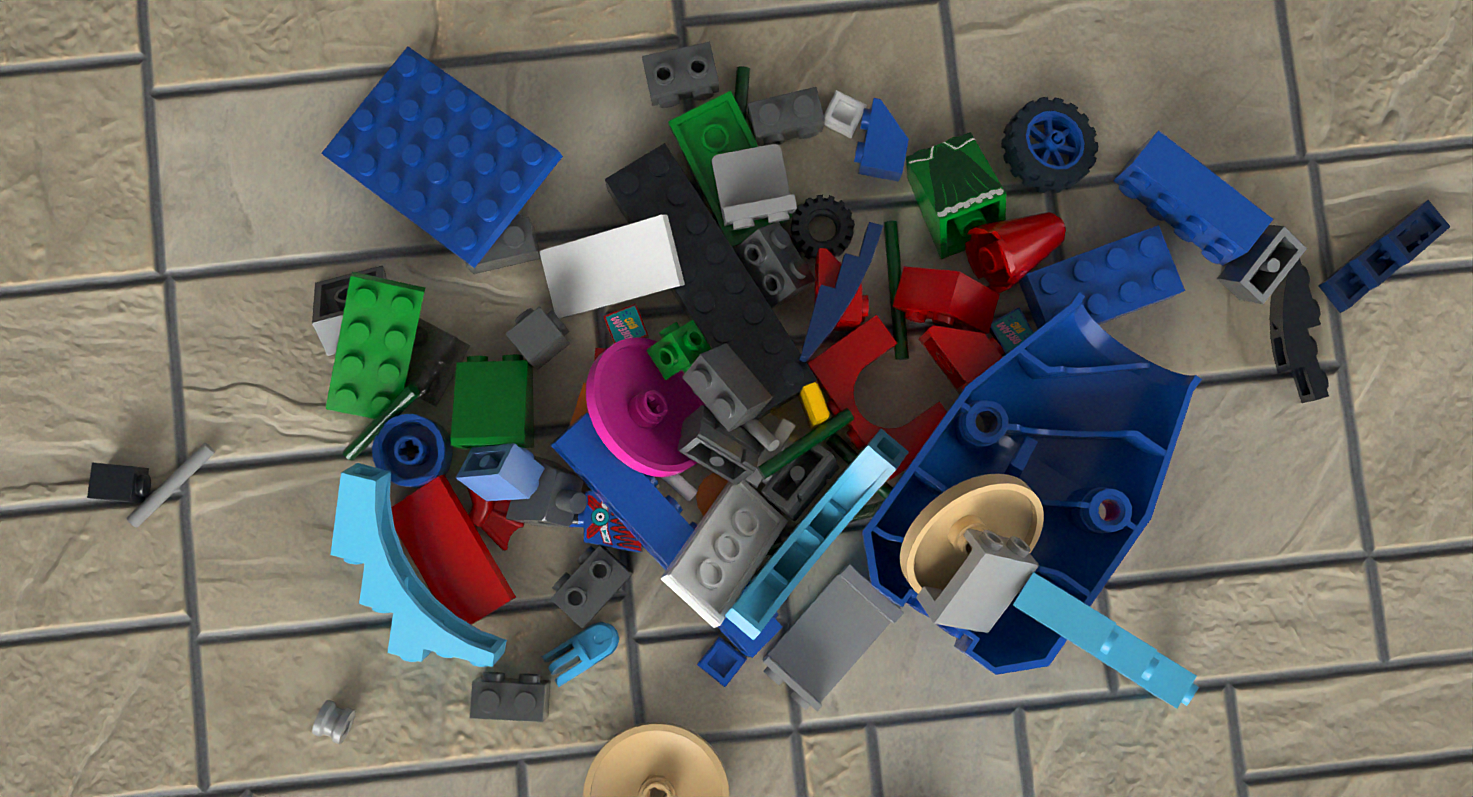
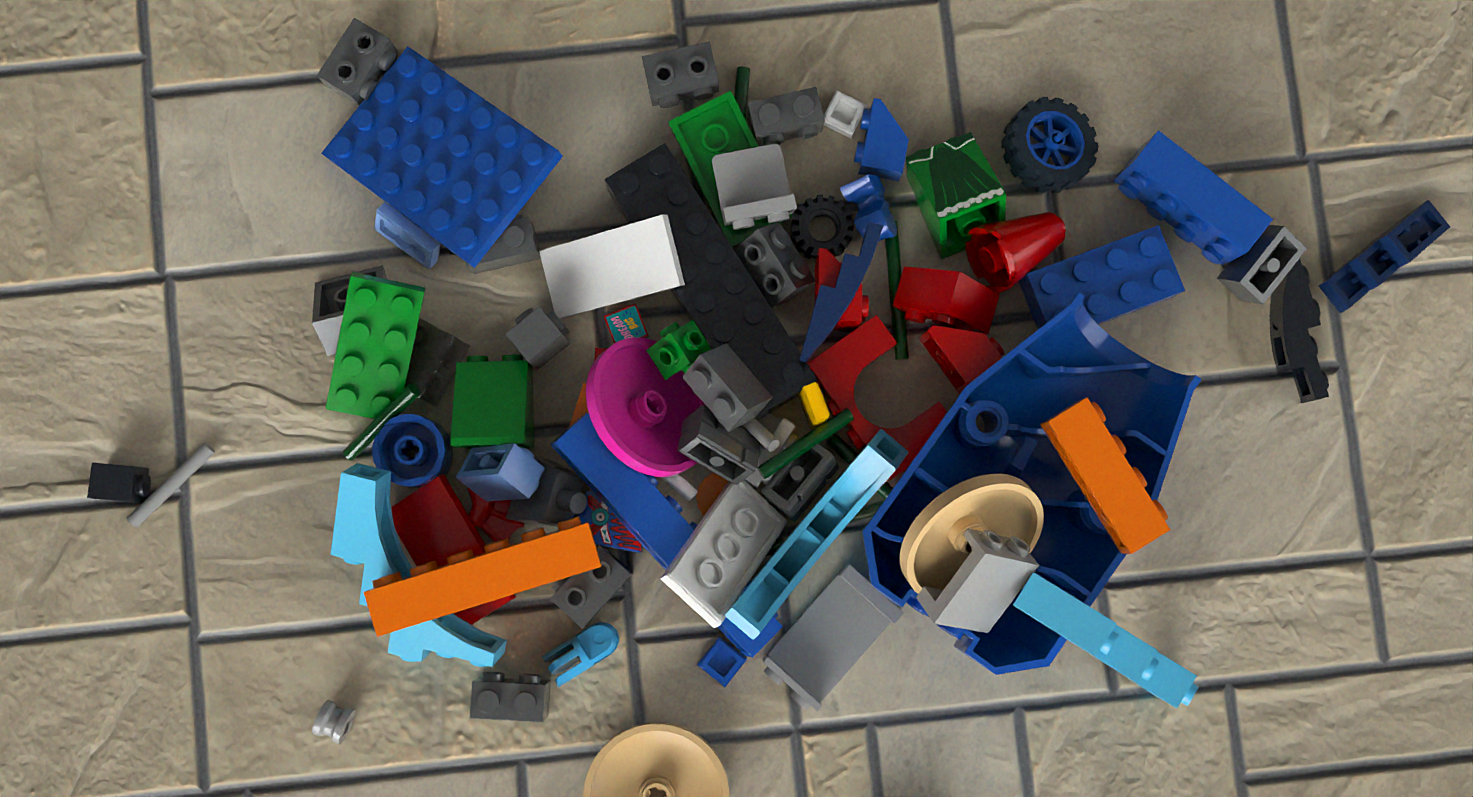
teal tile [990,307,1034,356] -> none
none -> dark grey brick [316,18,398,106]
none -> orange brick [364,516,601,637]
none -> light blue plate [375,202,441,269]
none -> blue leg [840,175,897,242]
none -> orange brick [1040,398,1171,554]

